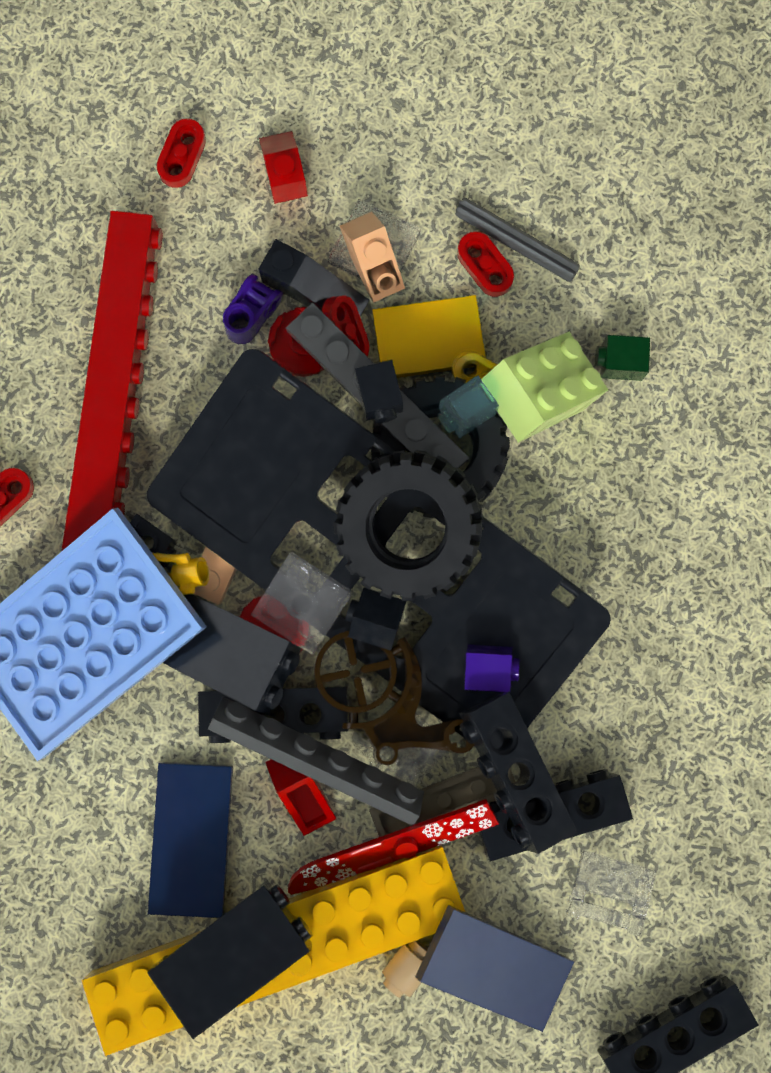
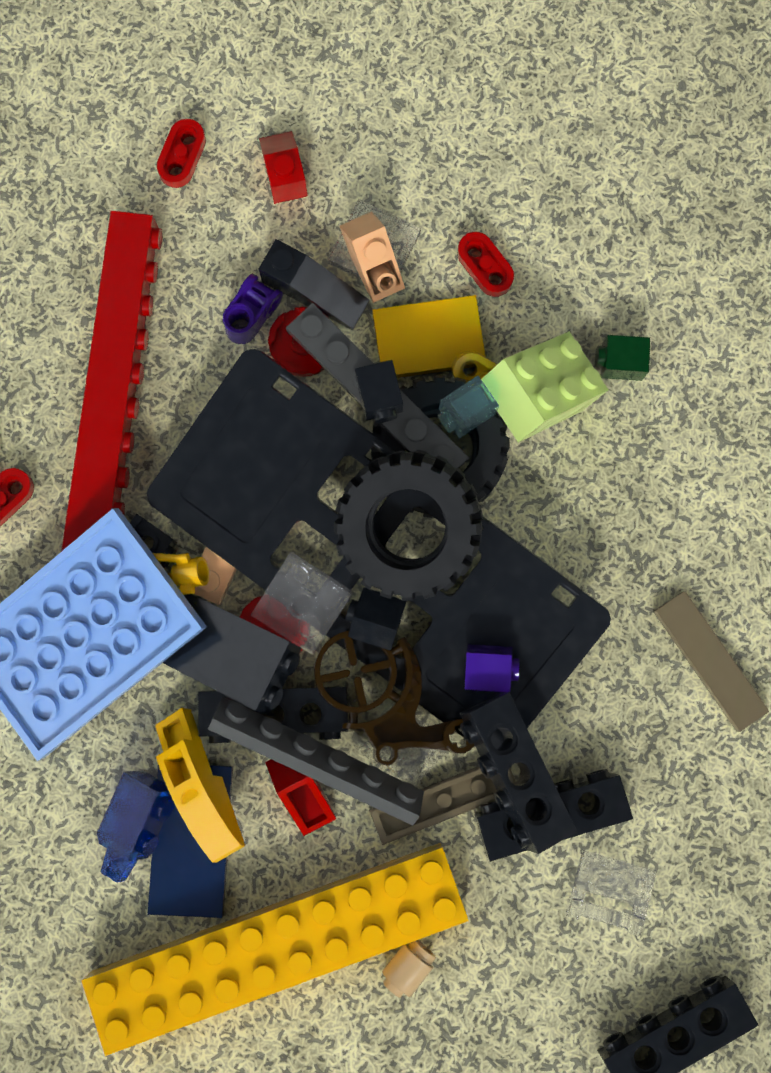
black panel [147,880,313,1039] -> none
red piece [288,799,499,895] -> none
red plate [322,295,370,357] -> none
dark blue tile [415,905,574,1032] -> none
dark grey axle [455,198,580,282] -> none
none -> clear blue hinge [97,770,174,883]
none -> yellow slope [155,708,245,863]
none -> dark tan tile [653,591,769,732]

